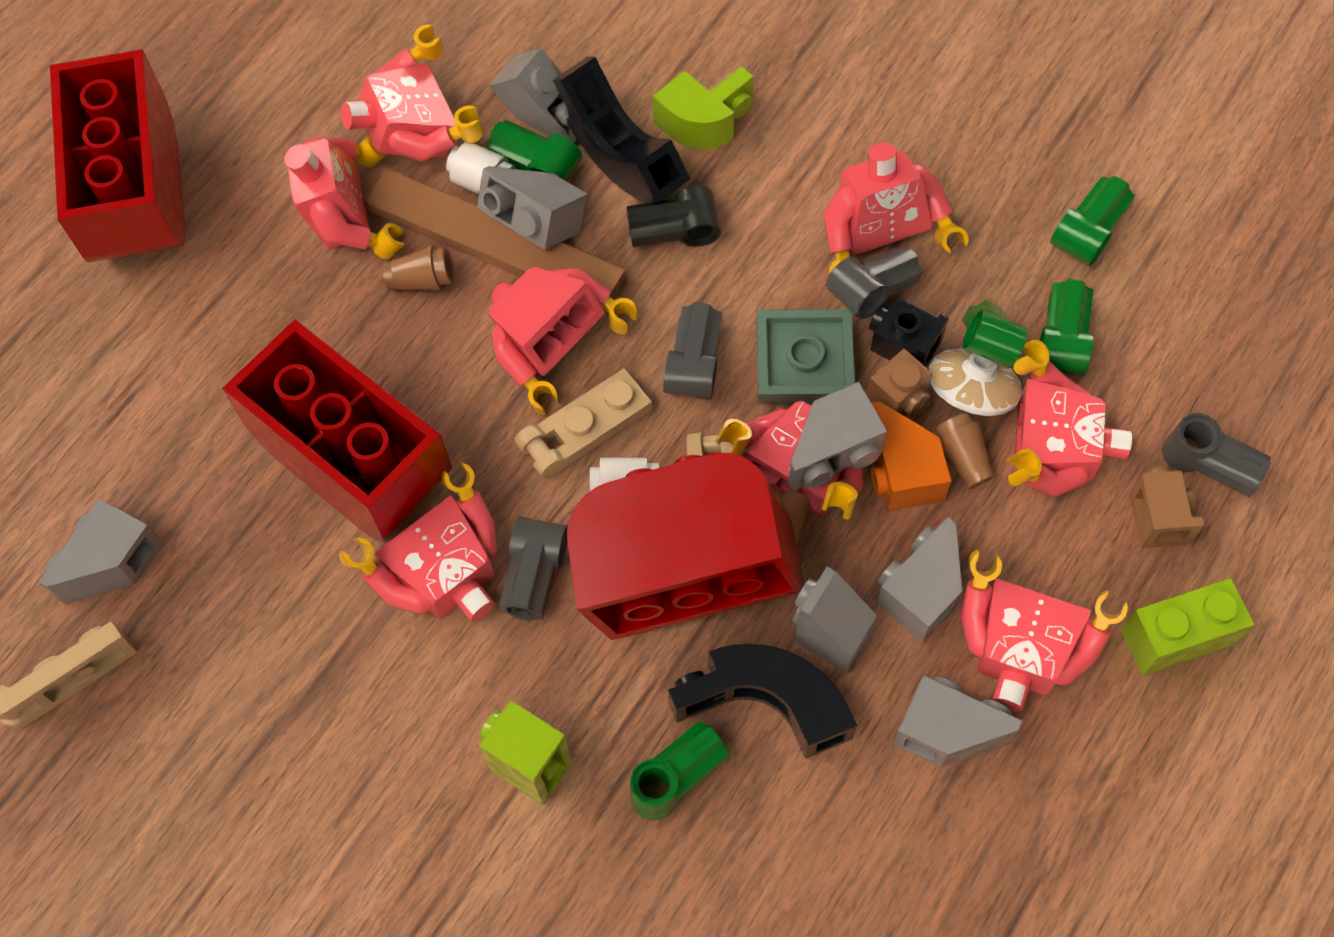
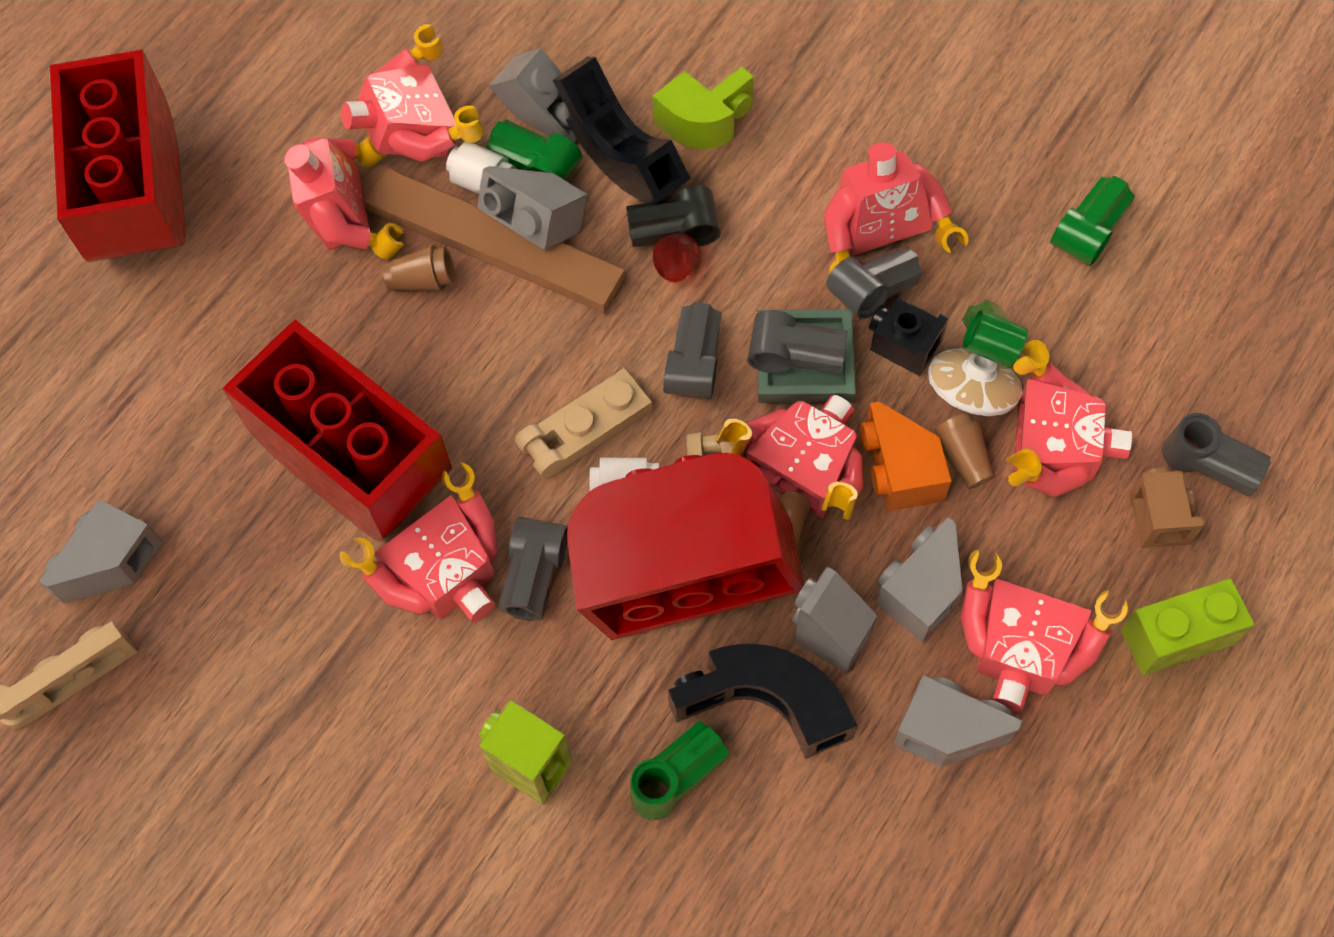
coral torso [488,267,637,415] -> none
light grey slope [788,382,887,491] -> none
medium nougat brick [867,349,933,422] -> none
green piece [1039,279,1094,376] -> none
none -> clear red tile [653,233,701,282]
none -> dark grey piece [747,310,848,375]

